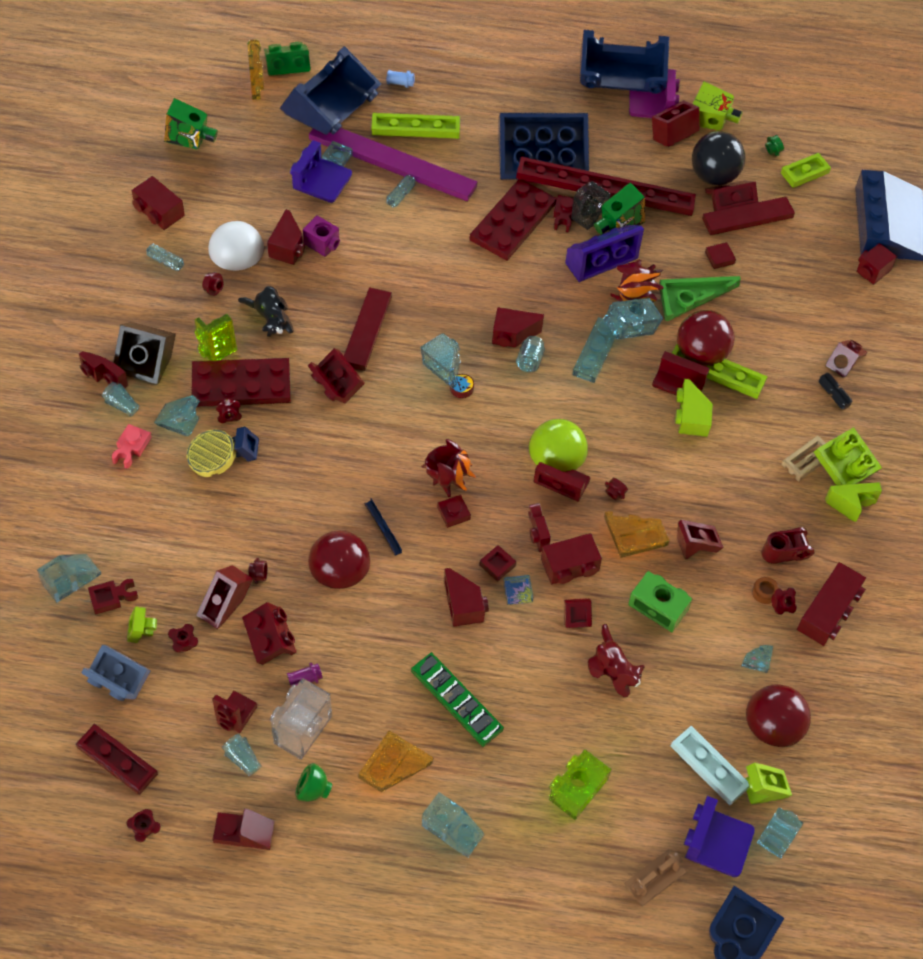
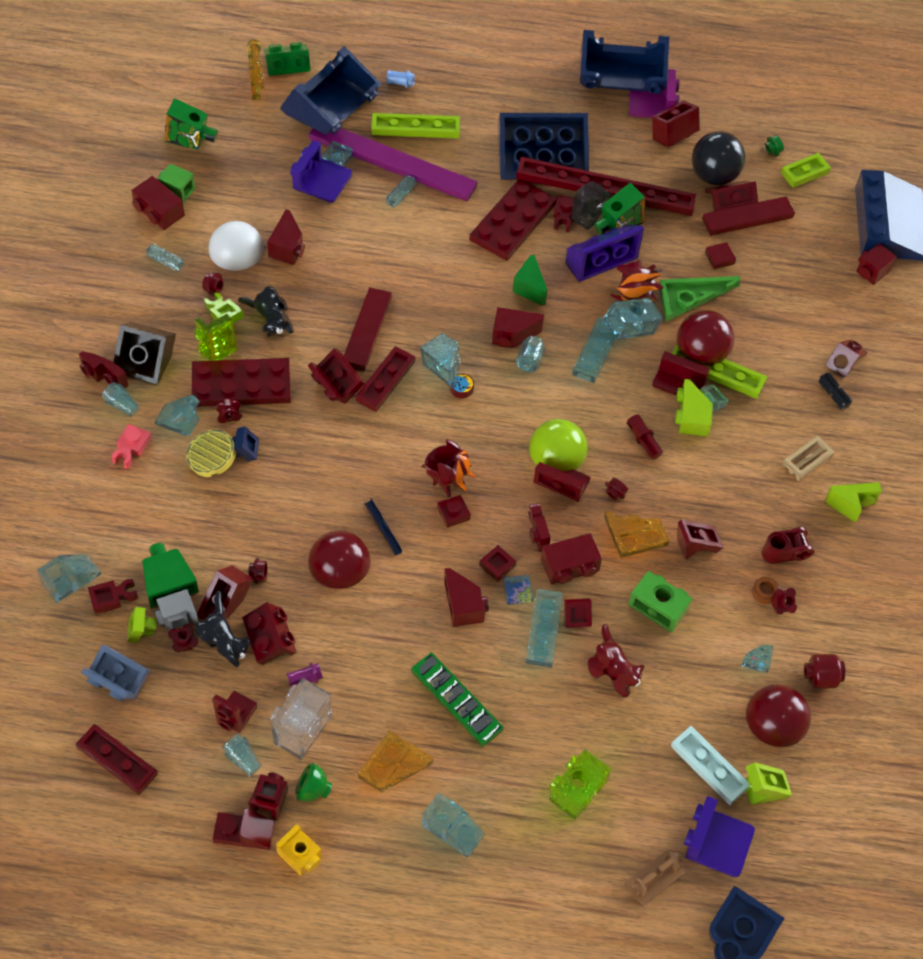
dark red plate [127,809,161,842] -> none
magenta brick [303,215,340,257] -> none
lime torso [693,82,742,131] -> none
clear light blue brick [757,807,803,859] -> none
dark red brick [796,562,866,646] -> none
lime plate [813,427,882,485] -> none
none -> green torso [142,543,199,609]
none -> light grey window [154,589,198,630]
none -> bright green brick [158,163,195,203]
none -> black animal [195,590,251,667]
none -> lime plate [204,292,244,328]
none -> dark red window [248,772,288,821]
none -> yellow brick [276,824,322,876]
none -> dark red plate [356,346,416,412]
none -> green slope [512,254,548,306]
none -> clear light blue plate [525,589,563,668]
none -> dark red axle [627,414,663,460]
none -> clear light blue plate [700,384,729,411]
none -> dark red head [804,654,846,689]

